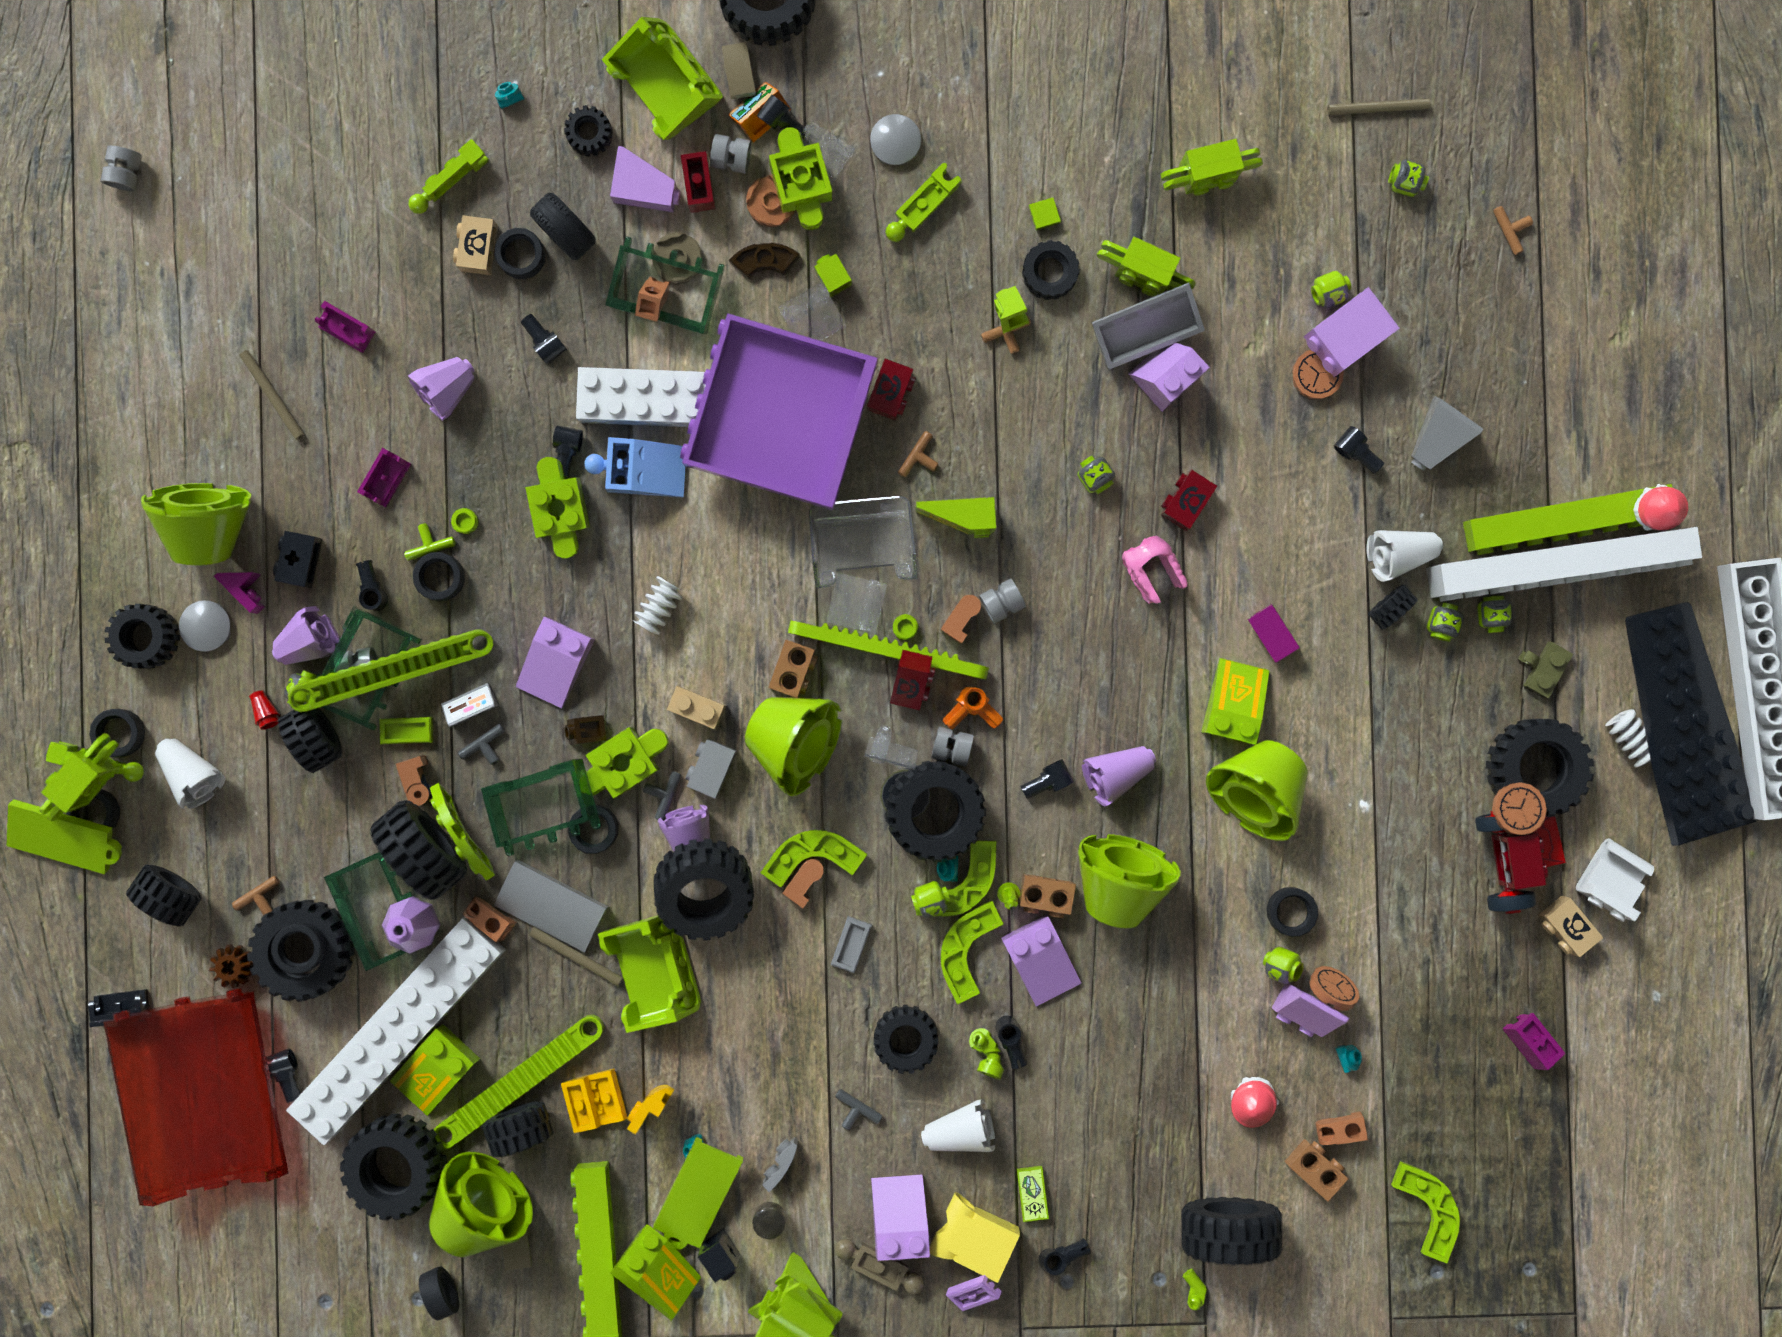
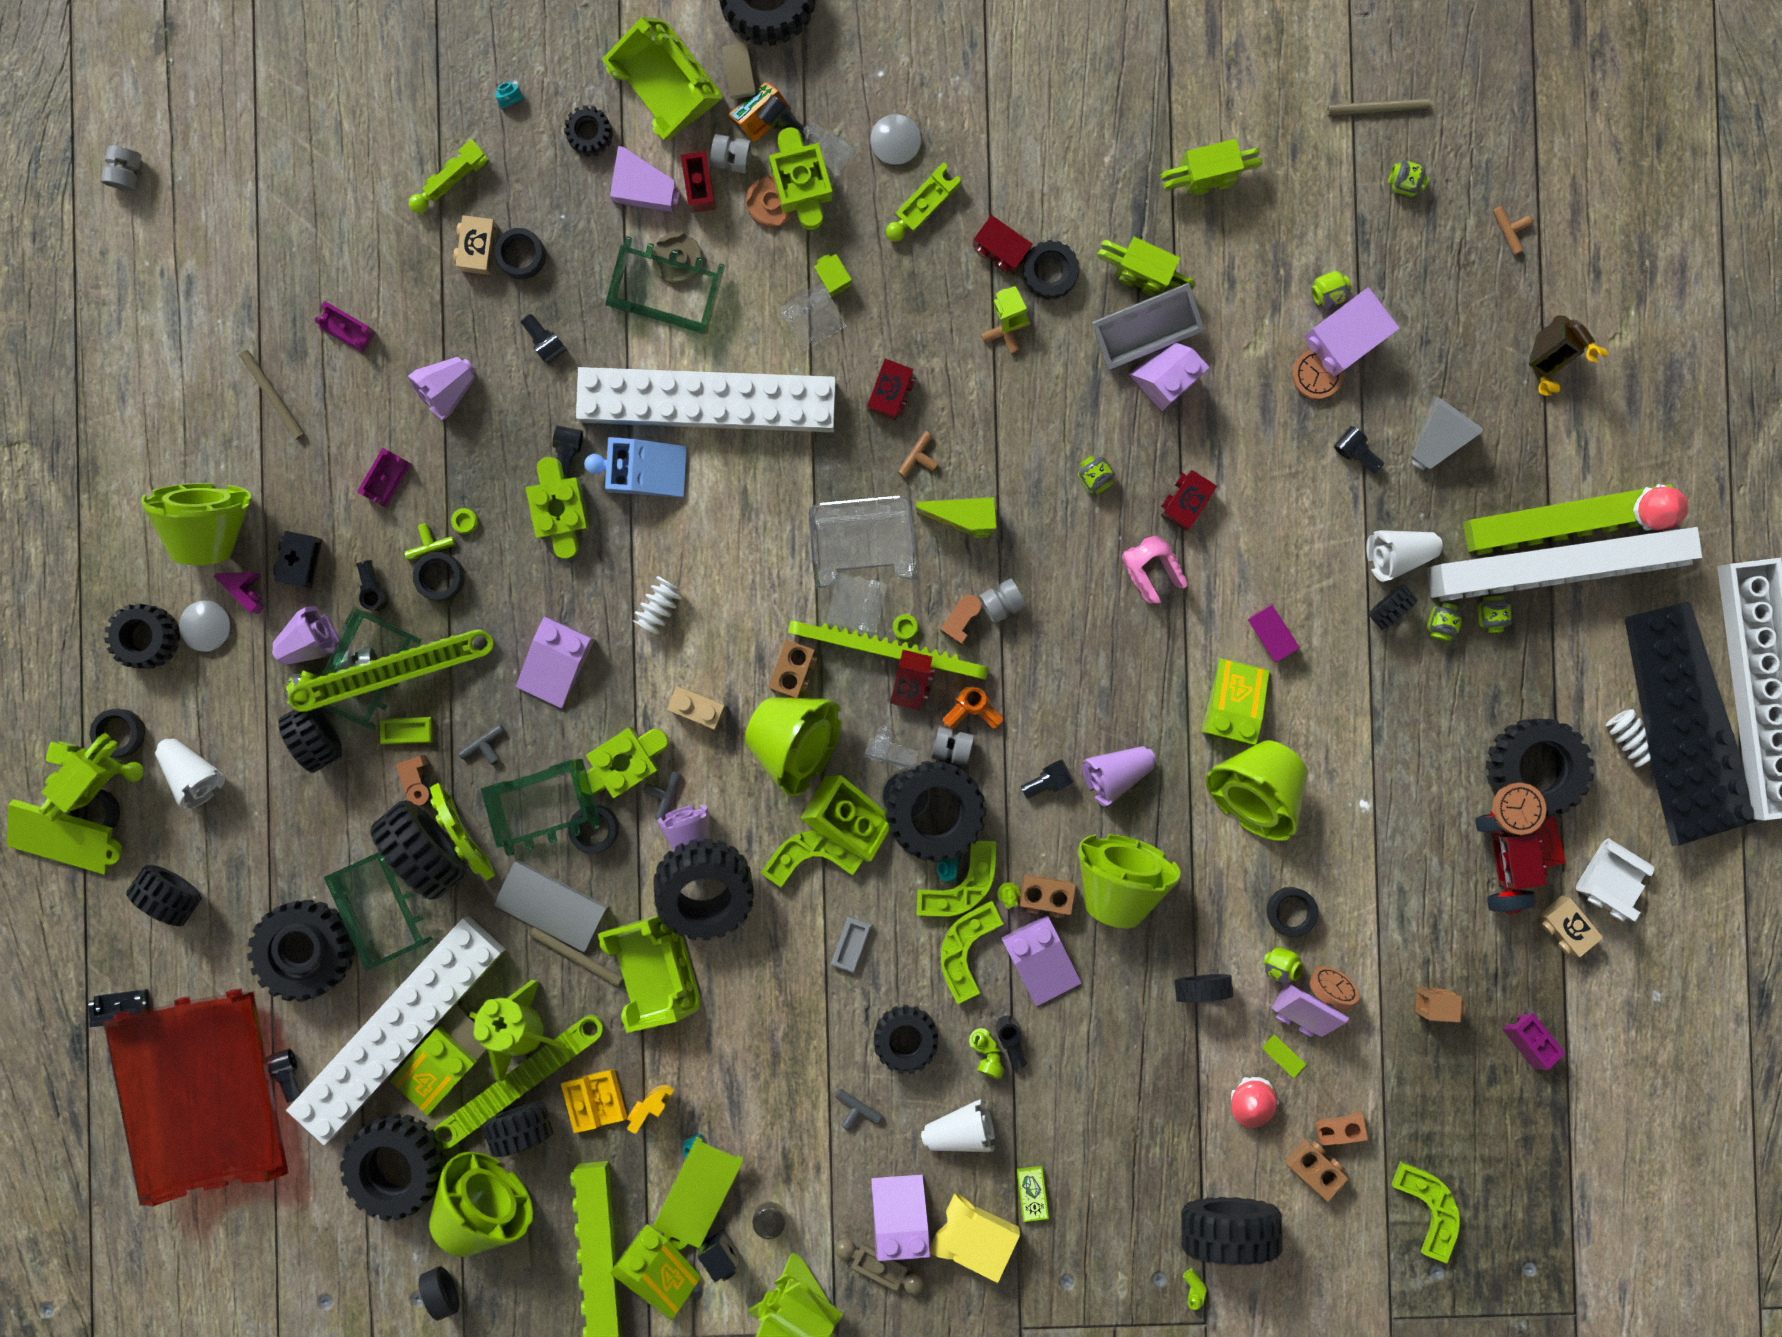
reddish brown gear [209,944,254,988] -> none
medium nougat piece [232,876,280,915] -> none
red cone [249,690,280,730] -> none
lavender cone [382,896,440,954] -> none
slope [441,683,499,727] -> none
nougat leg [463,896,517,942] -> none
black tyre [530,193,596,260] -> none
dark brown bracket [564,715,606,745] -> none
nougat leg [635,277,670,322] -> none
medium lavender panel [680,313,878,510] -> none
light grey brick [685,739,737,798] -> none
dark brown tile [729,242,800,278] -> none
light grey slope [762,1137,798,1192] -> none
nougat leg [782,858,824,908] -> none
lime head [911,881,951,919] -> none
lavender tile [946,1275,1002,1311] -> none
lime tile [1028,197,1061,231] -> none
black pin [1038,1238,1091,1275] -> none
teal plate [1335,1045,1362,1073] -> none
olive plate [1518,642,1573,699] -> none
none -> dark tan slope [439,1004,488,1060]
none -> lime brick [469,980,566,1081]
none -> lime slope [800,775,889,862]
none -> dark red brick [972,215,1033,274]
none -> black tyre [1174,974,1234,1003]
none -> lime sticker [1262,1034,1306,1078]
none -> medium nougat brick [1415,987,1465,1022]
none -> dark brown torso [1529,315,1608,396]

